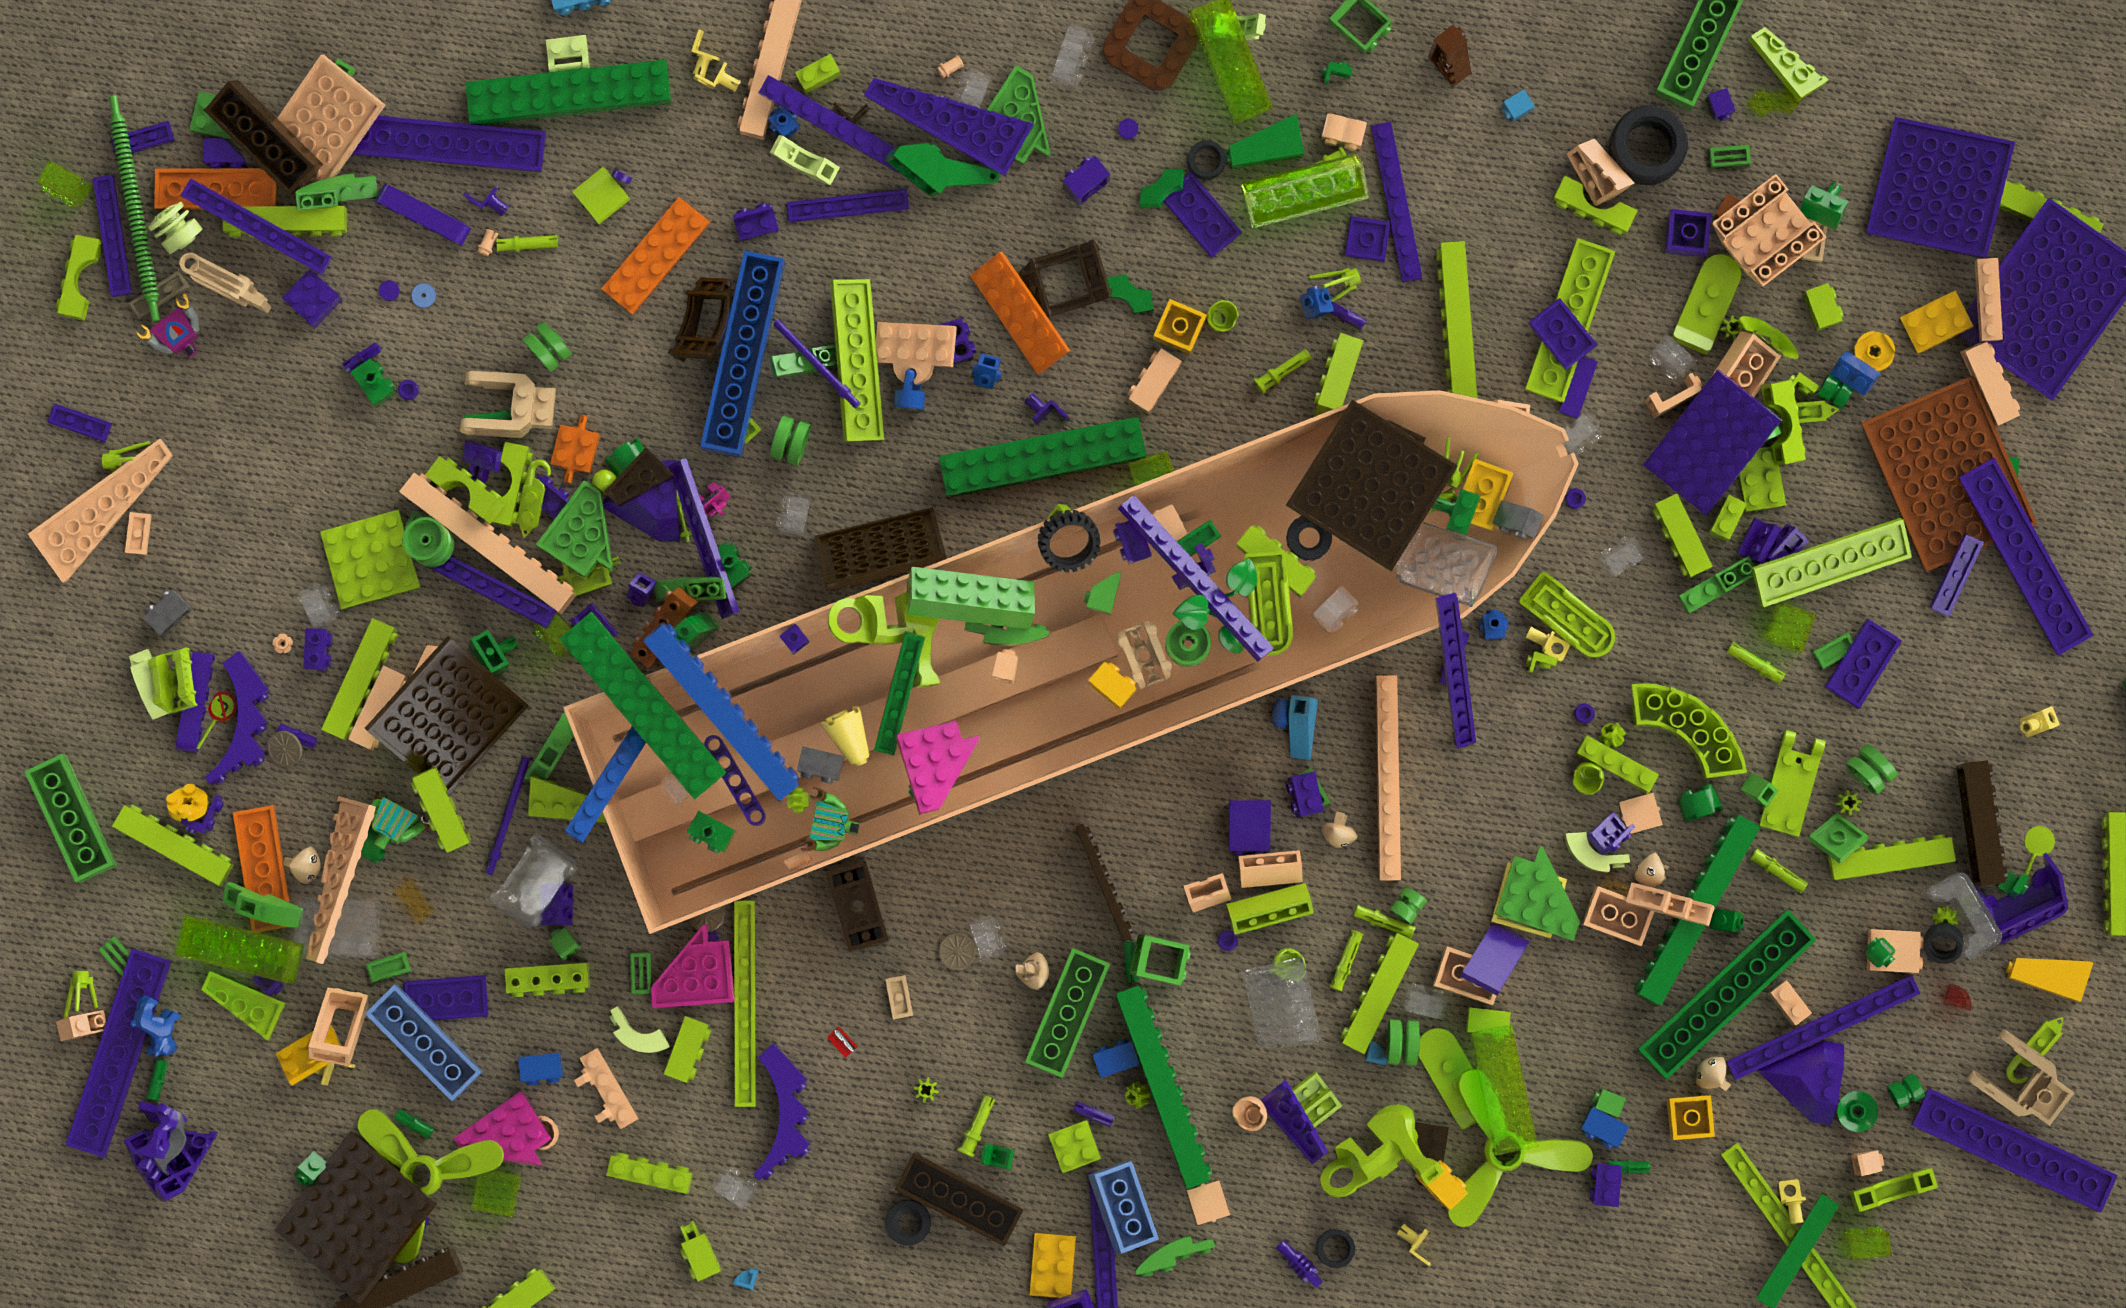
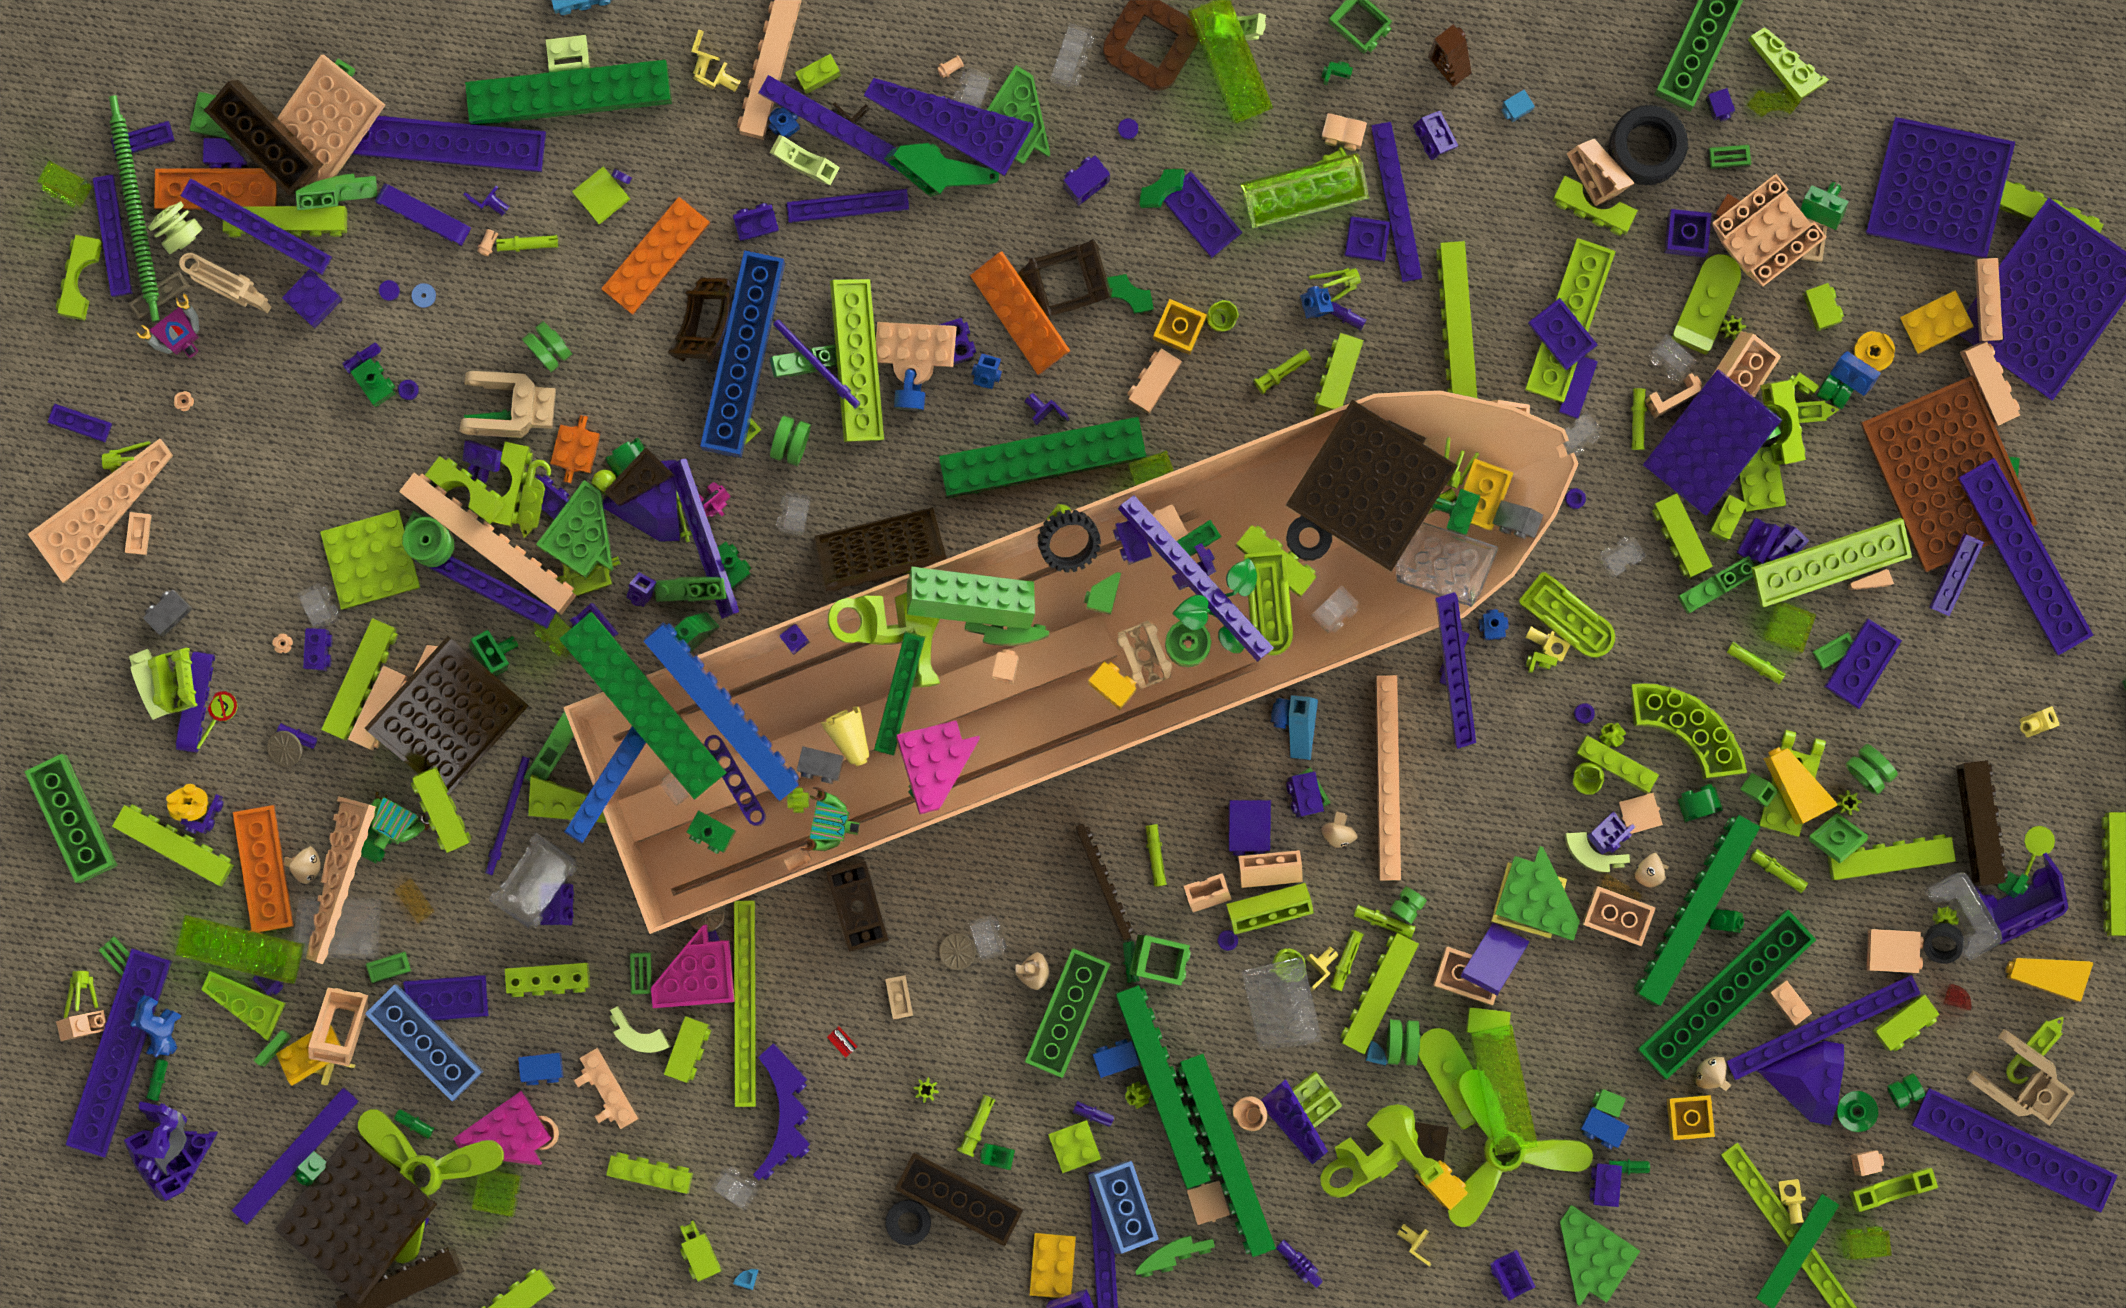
dark purple arch [205,651,271,785] -> none
bright green slope [222,882,303,928] -> none
bright green slope [549,928,582,960] -> none
dark orange brick [630,587,698,669] -> none
black tyre [1188,140,1226,180] -> none
green slope [1225,114,1304,169] -> none
black tyre [1316,1229,1356,1269] -> none
clear brick [1402,983,1449,1020] -> none
light nougat slope [1626,883,1714,926] -> none
lime piece [1740,316,1799,359] -> none
green head [1865,937,1896,968] -> none
none -> light nougat plate [174,391,194,411]
none -> dark purple tile [232,1087,359,1225]
none -> bright green tile [254,1030,291,1067]
none -> lime pin [1145,824,1167,887]
none -> green brick [1177,1053,1276,1257]
none -> light yellow bracket [1306,947,1339,992]
none -> dark purple bracket [1413,111,1459,160]
none -> dark purple bracket [1490,1250,1536,1301]
none -> bright green wing [1560,1205,1640,1306]
none -> lime pin [1631,388,1647,450]
none -> yellow slope [1763,747,1837,825]
none -> light nougat slope [1847,569,1894,590]
none -> lime brick [1872,994,1940,1052]

